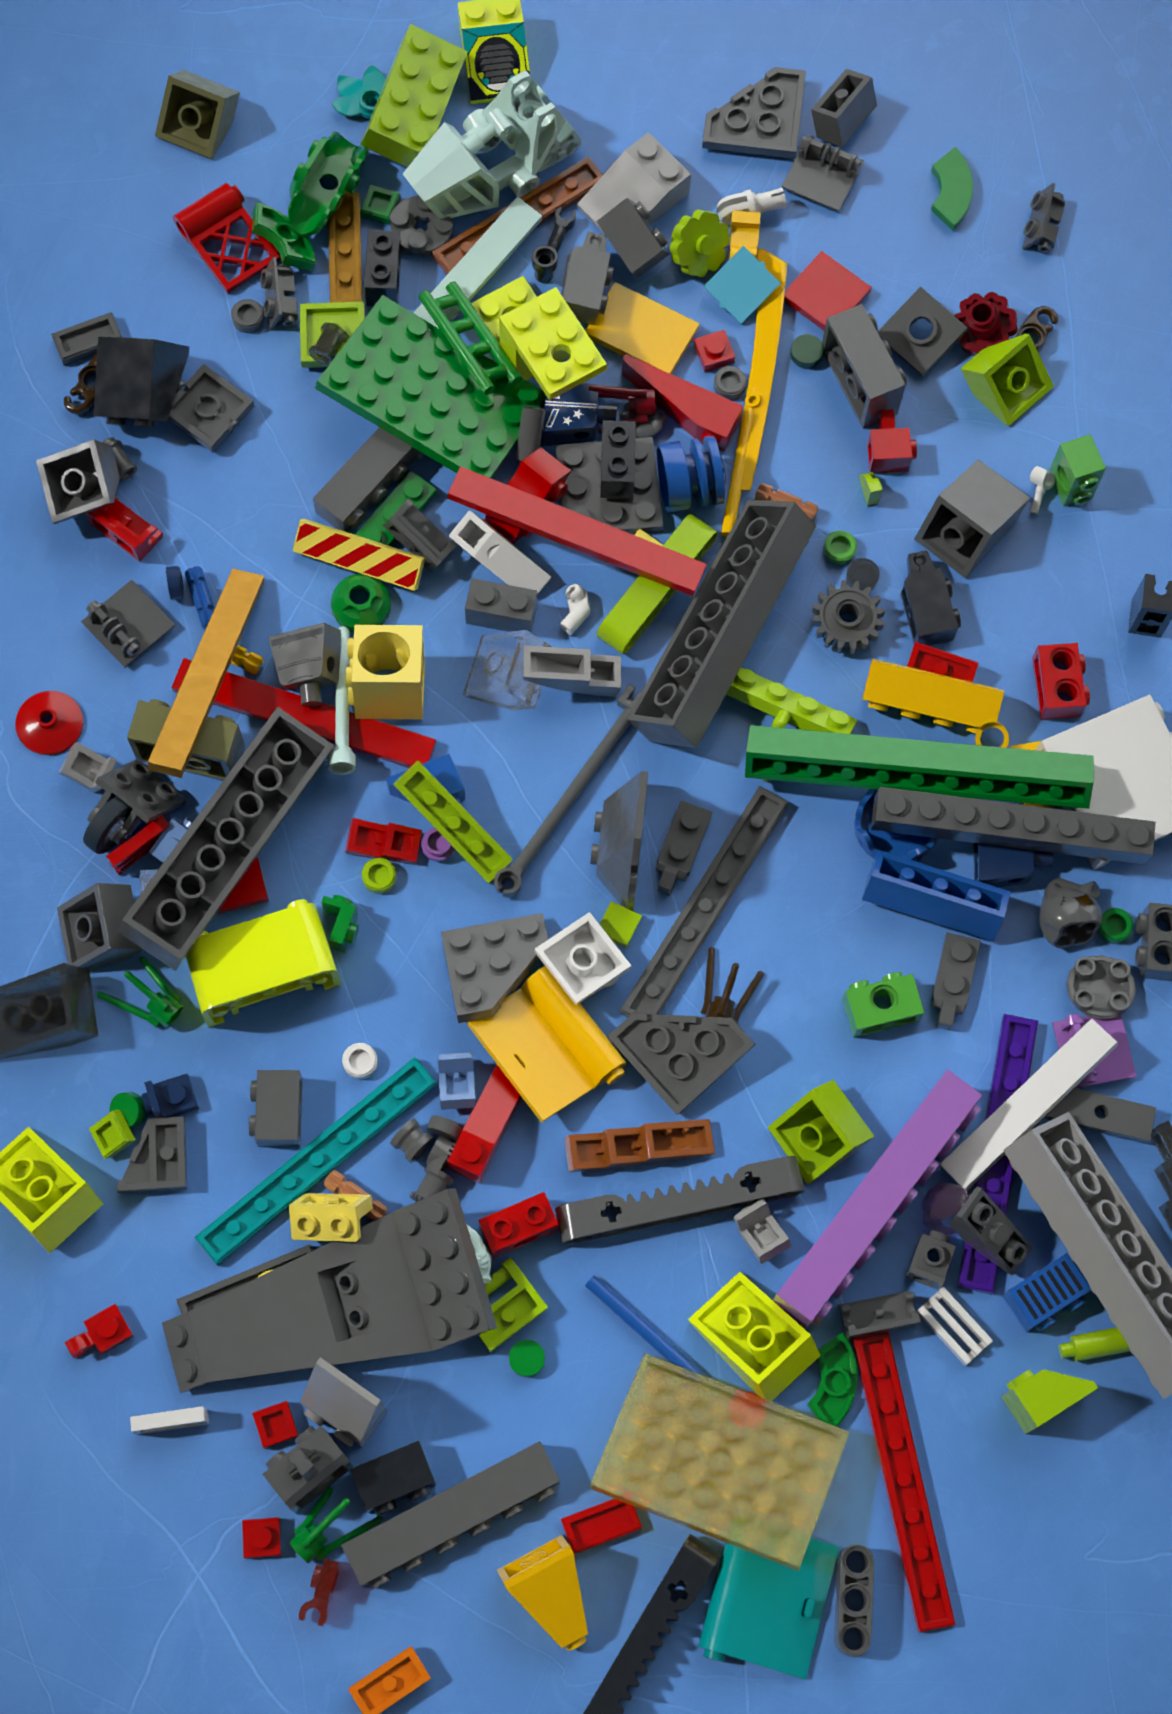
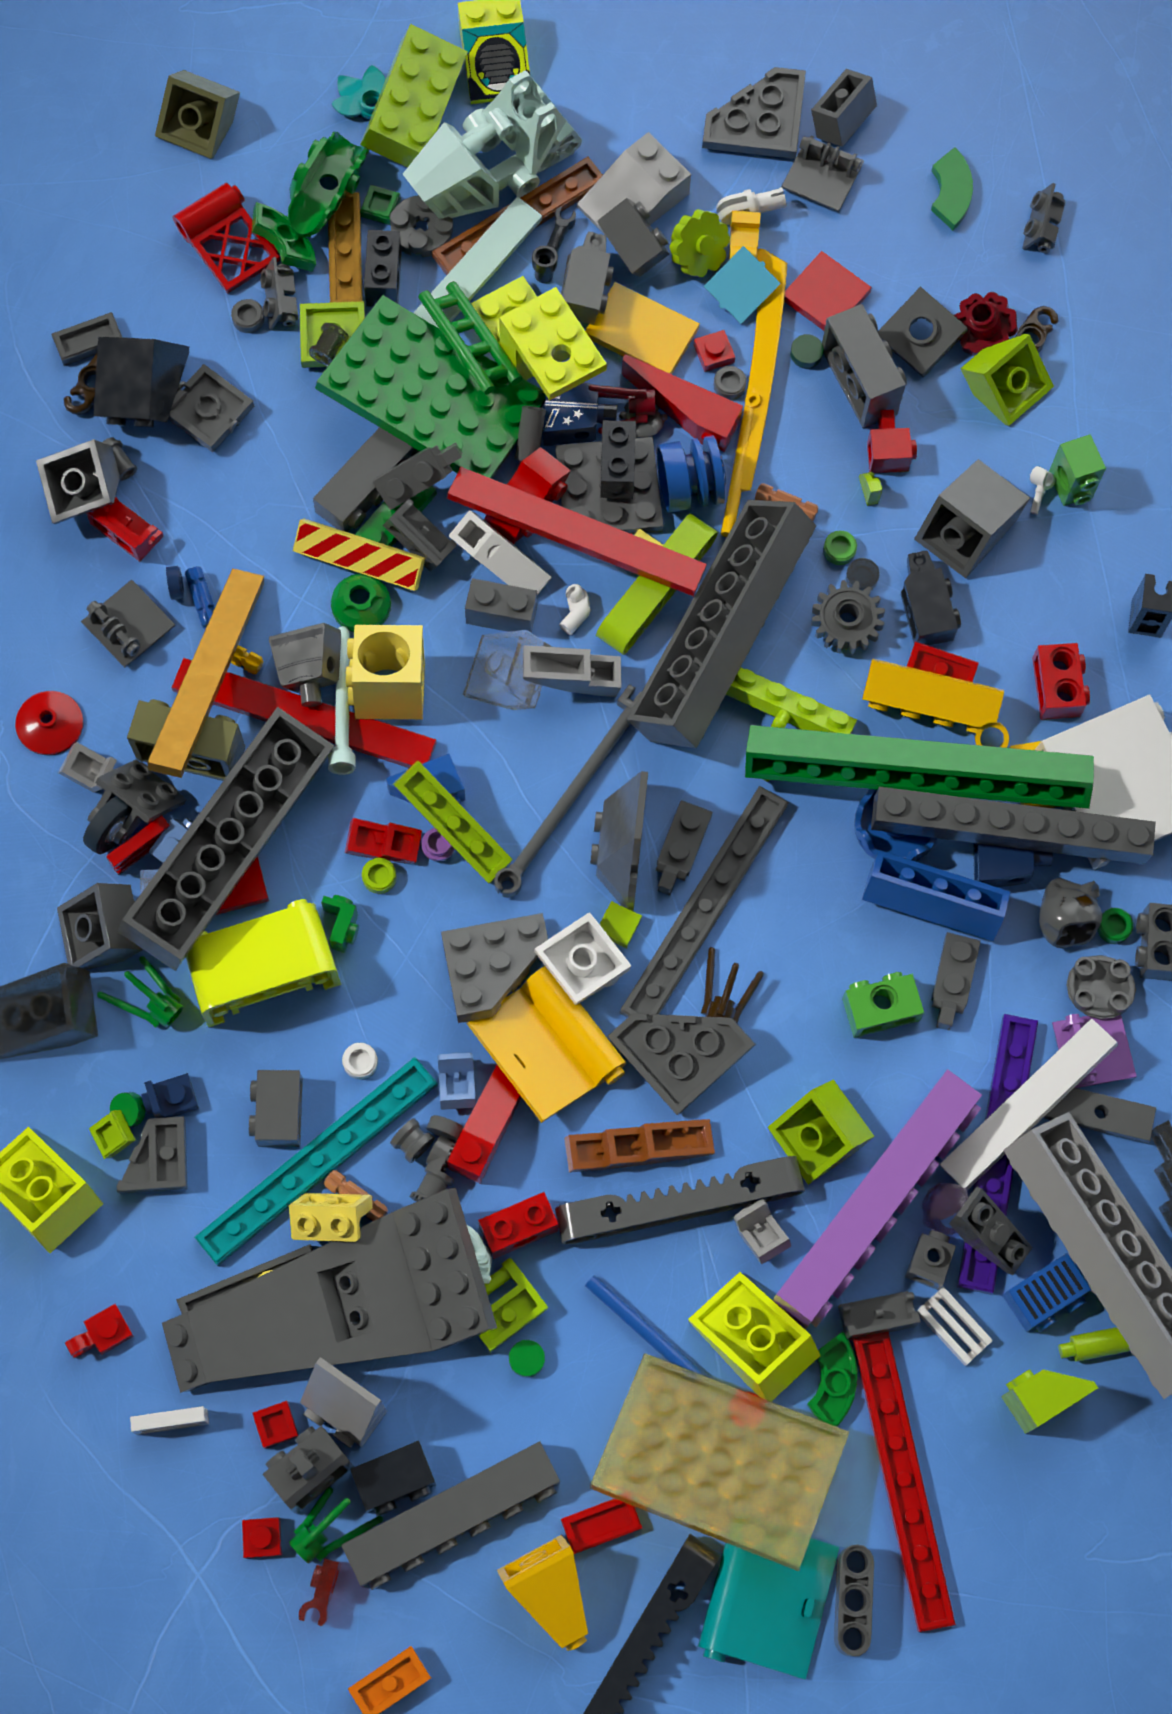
none -> dark grey hinge [373,442,463,510]

